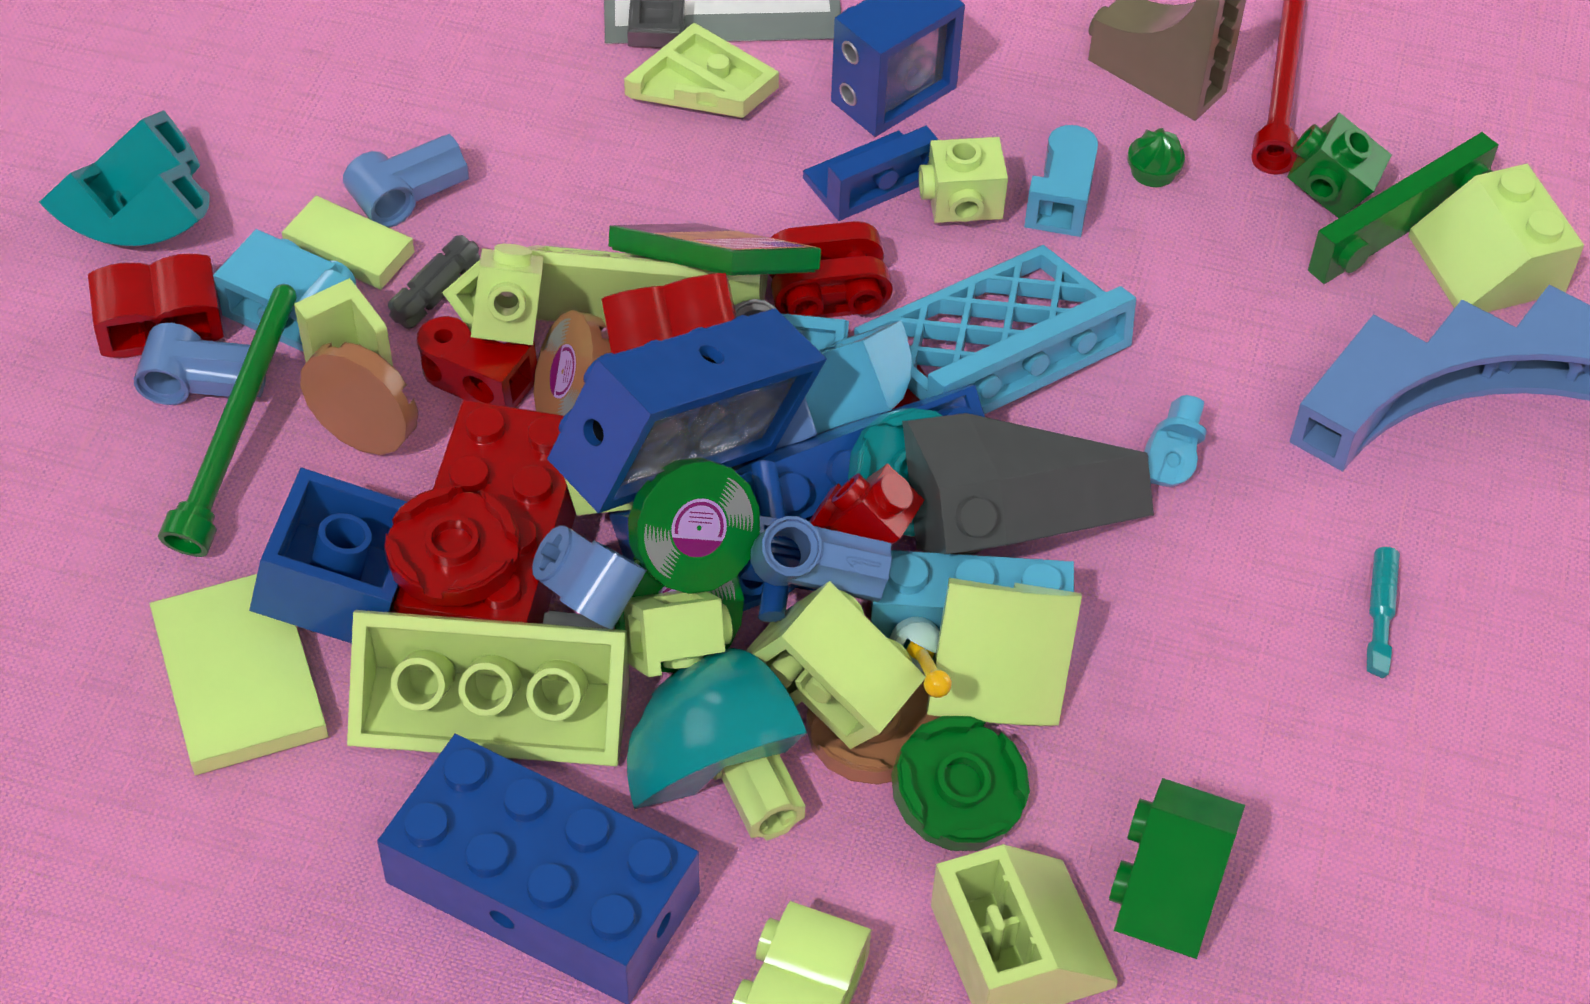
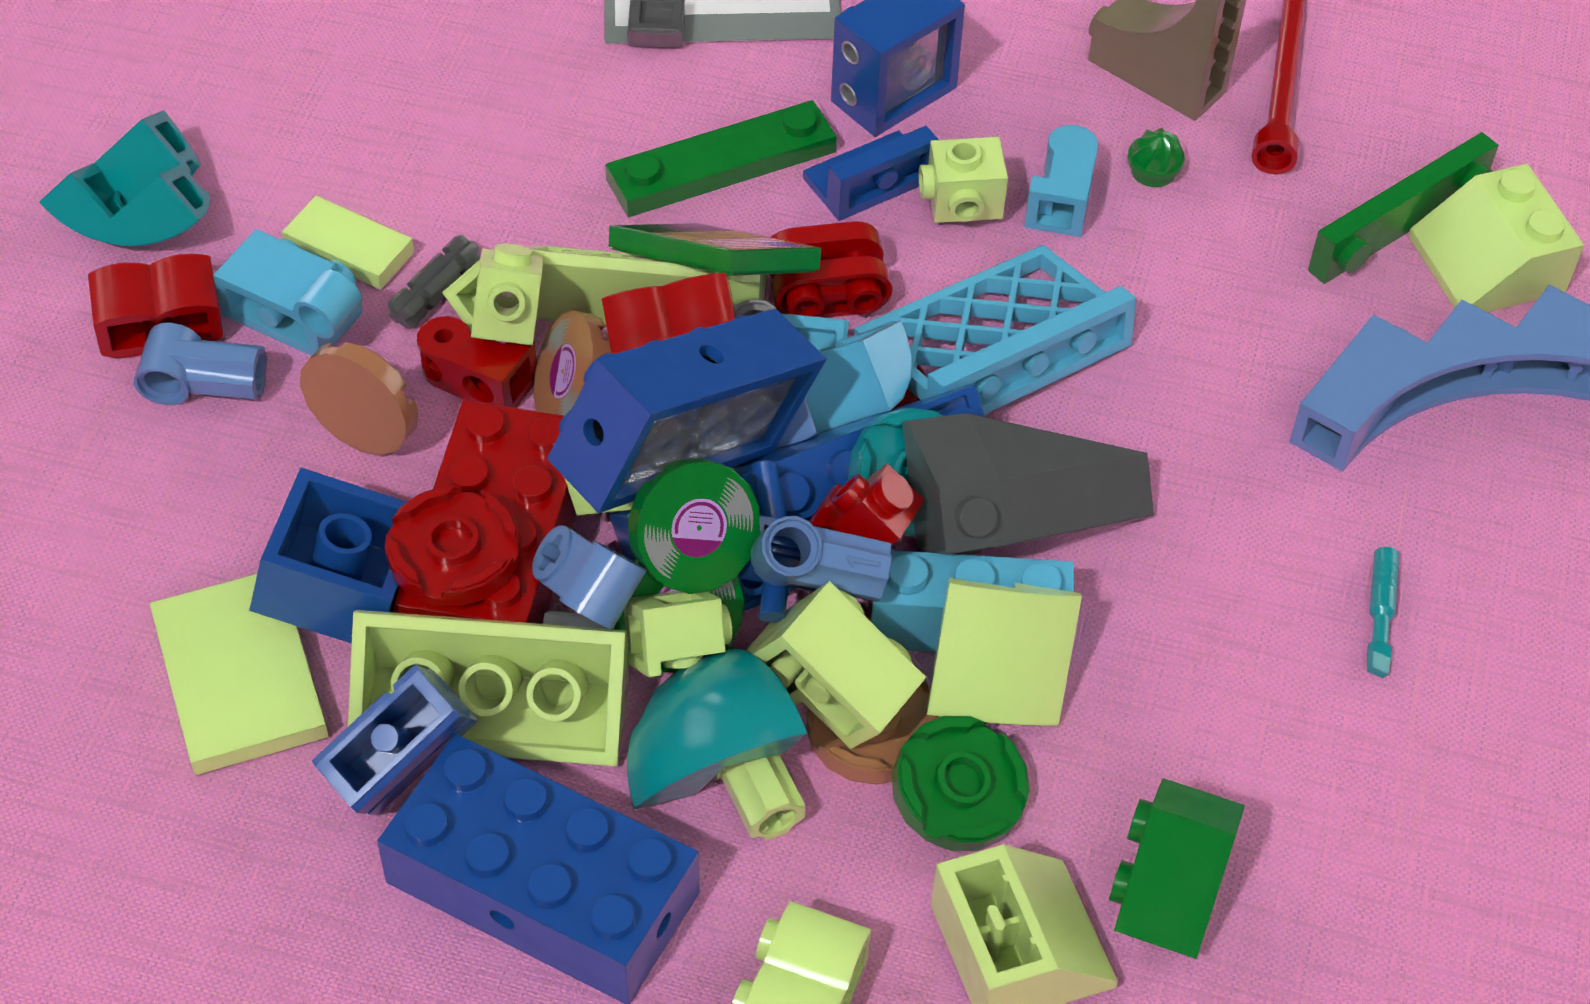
green piece [158,284,297,557] -> none
yellowish green panel [294,278,393,366] -> none
medium blue piece [343,134,469,228] -> none
yellowish green wing [624,23,779,118] -> none
hinge [890,617,952,698] -> none
medium azure piece [1144,395,1207,487] -> none
green brick [1287,112,1392,218] -> none
none -> blue brick [312,664,478,815]
none -> green plate [605,100,837,218]

